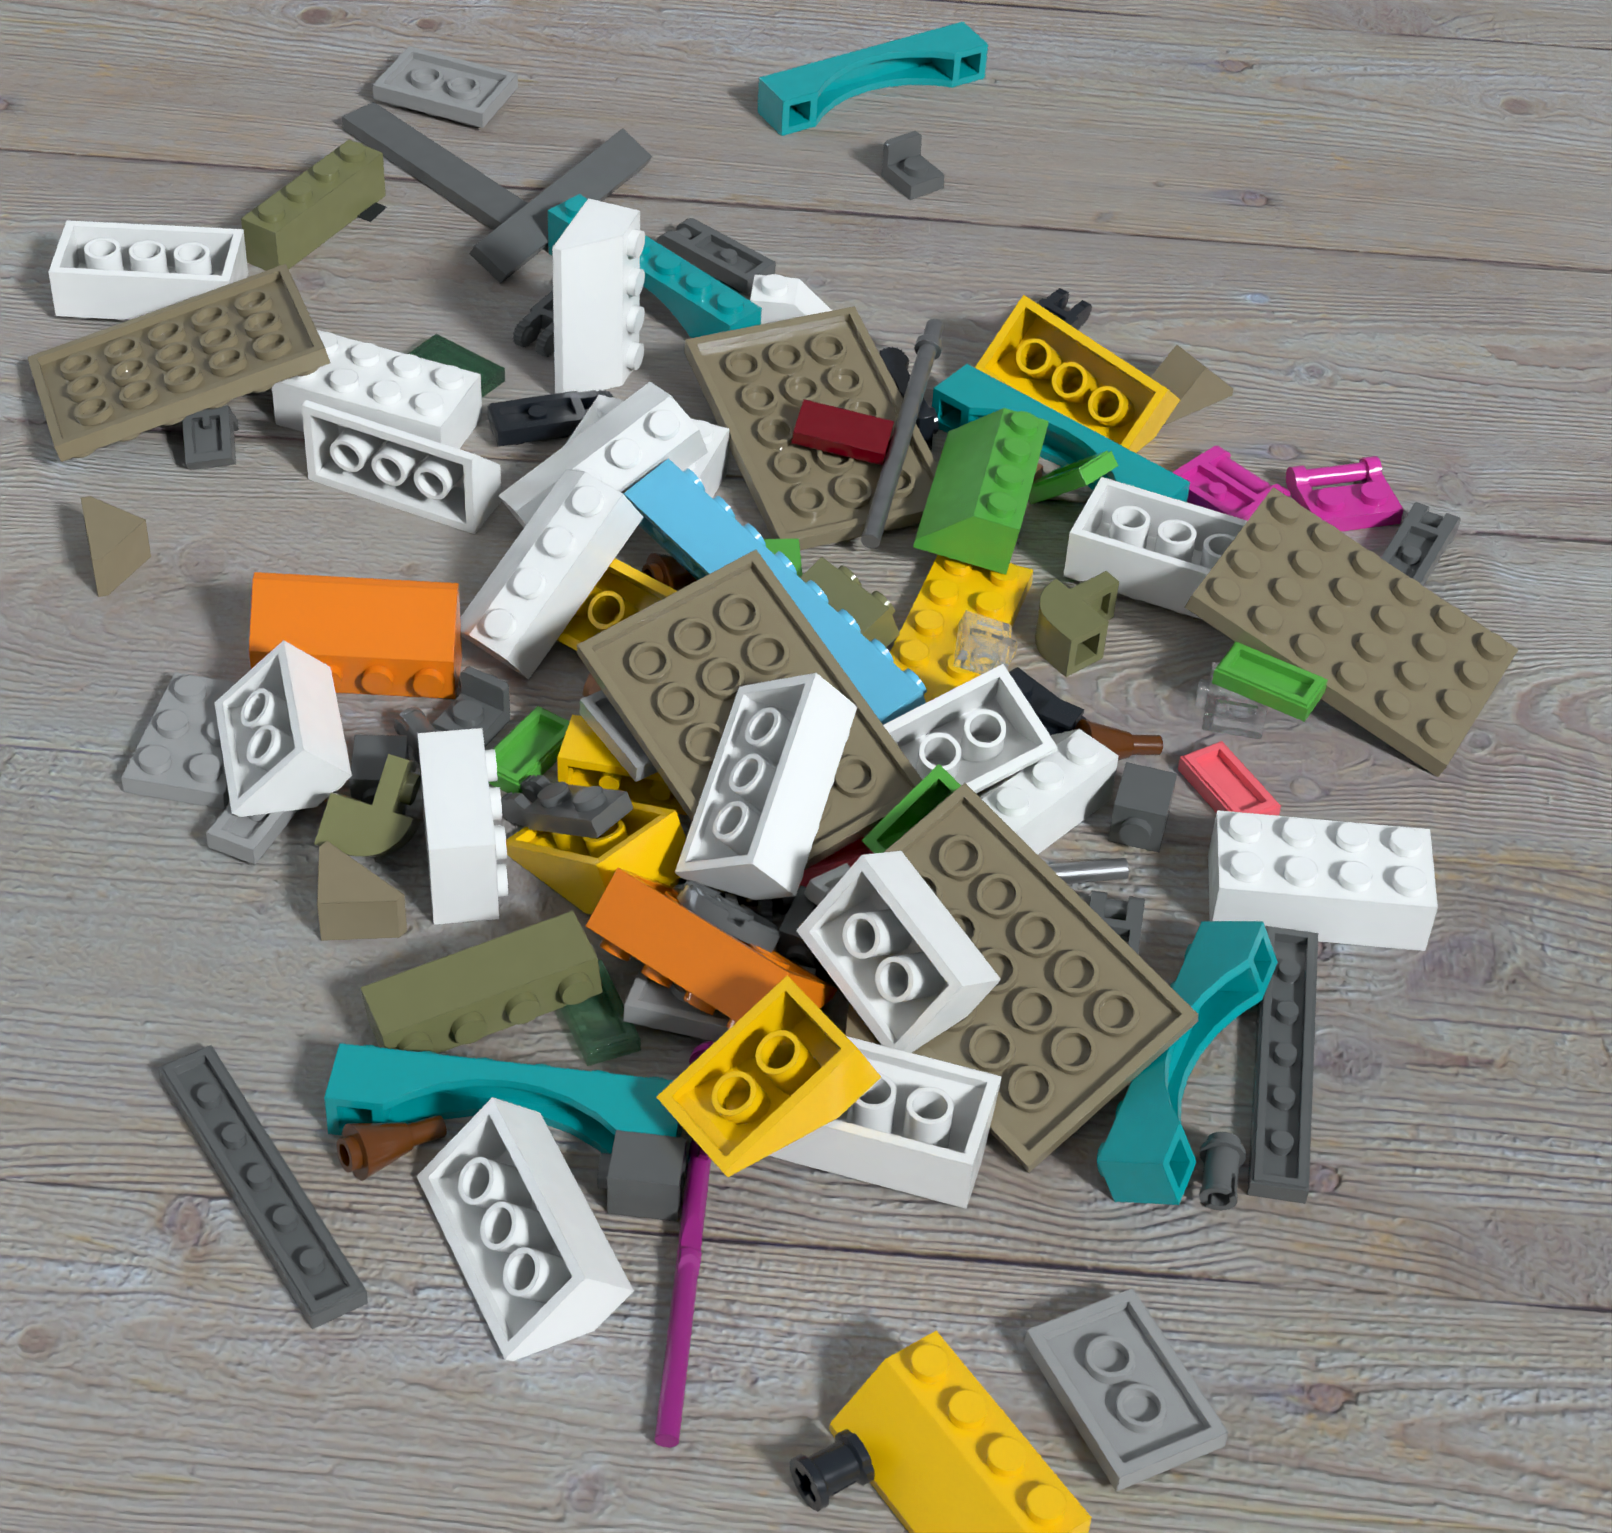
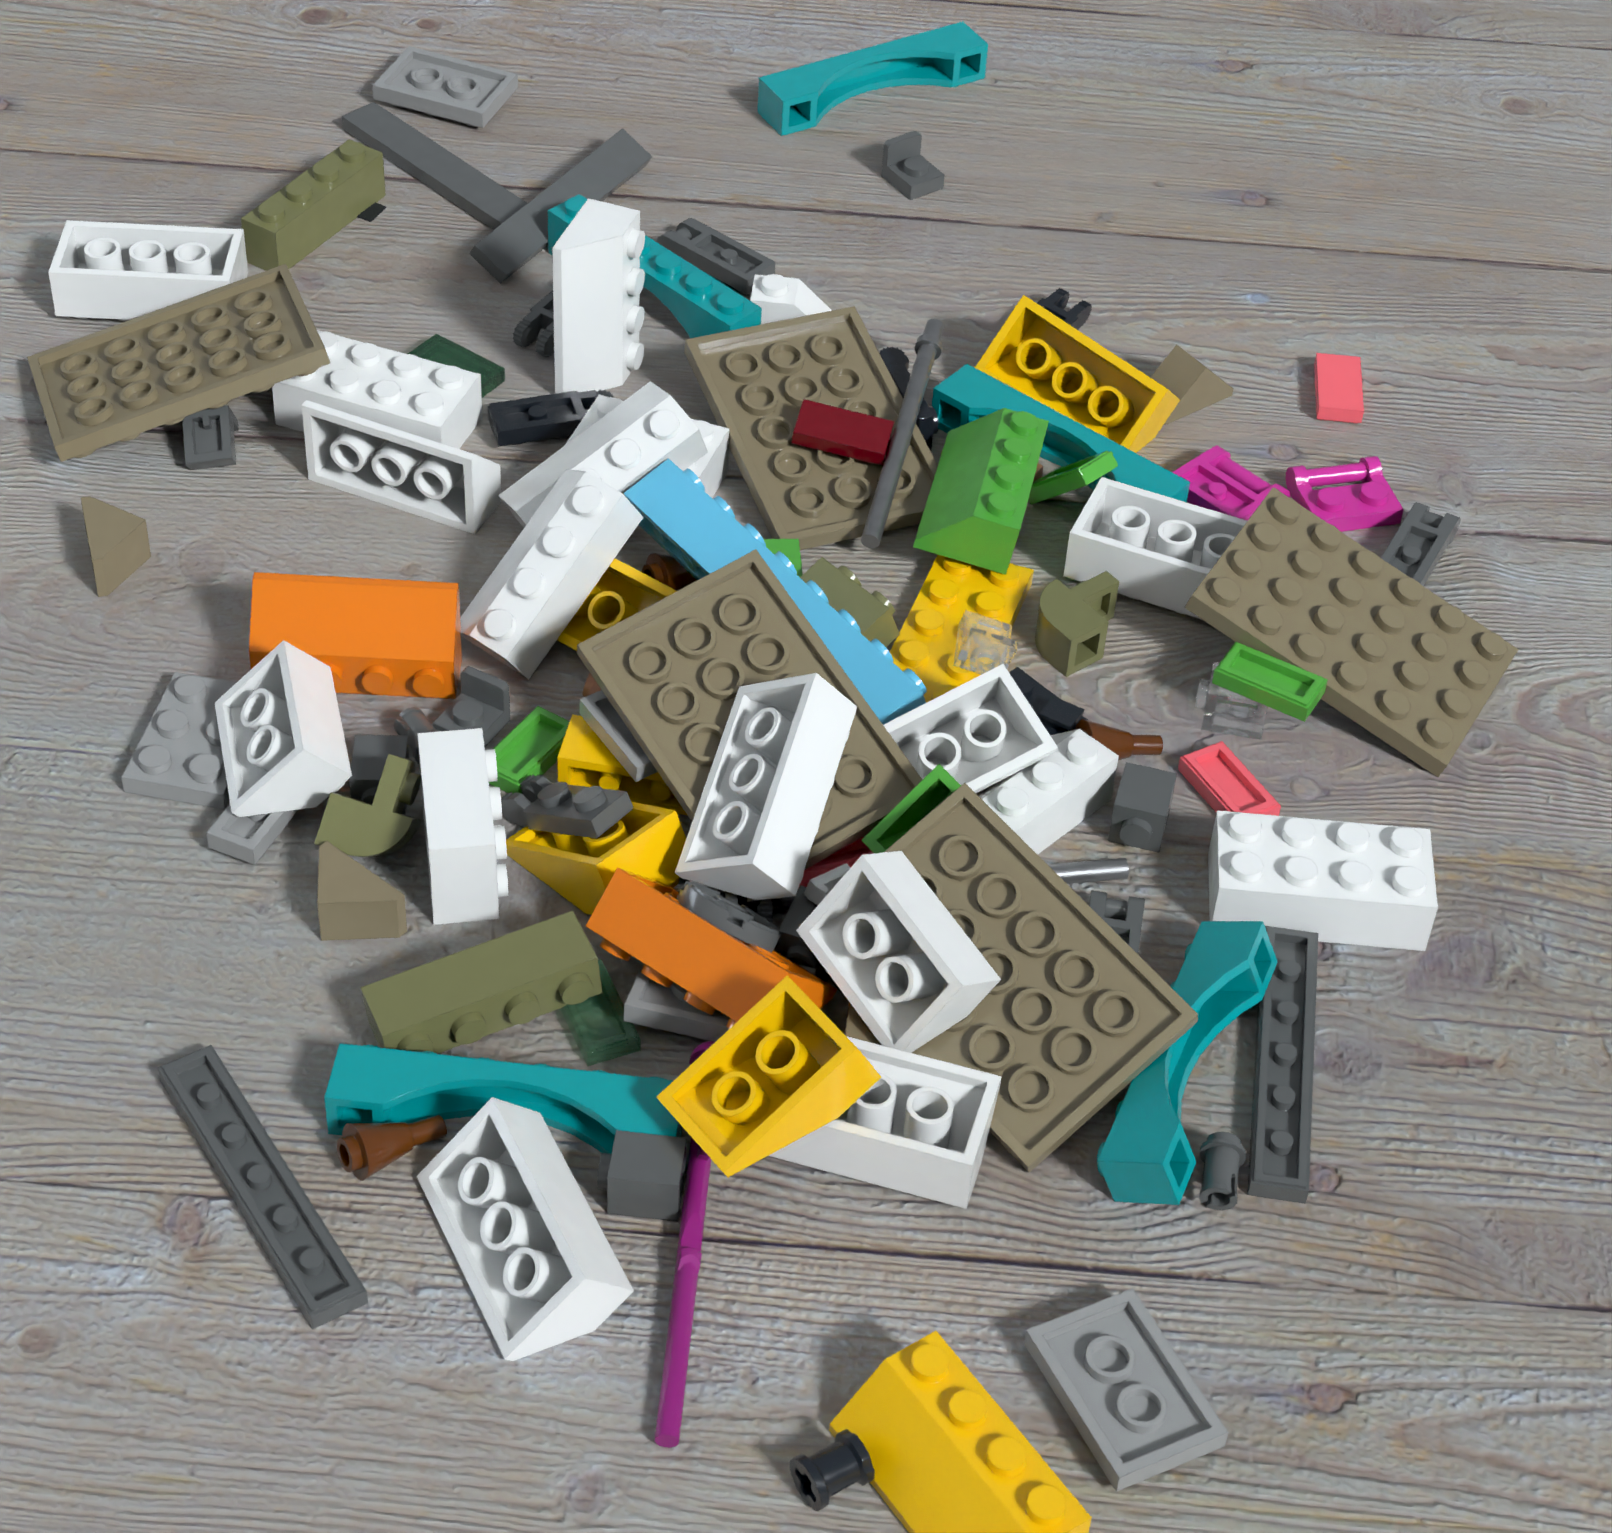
none -> coral tile [1314,353,1364,424]

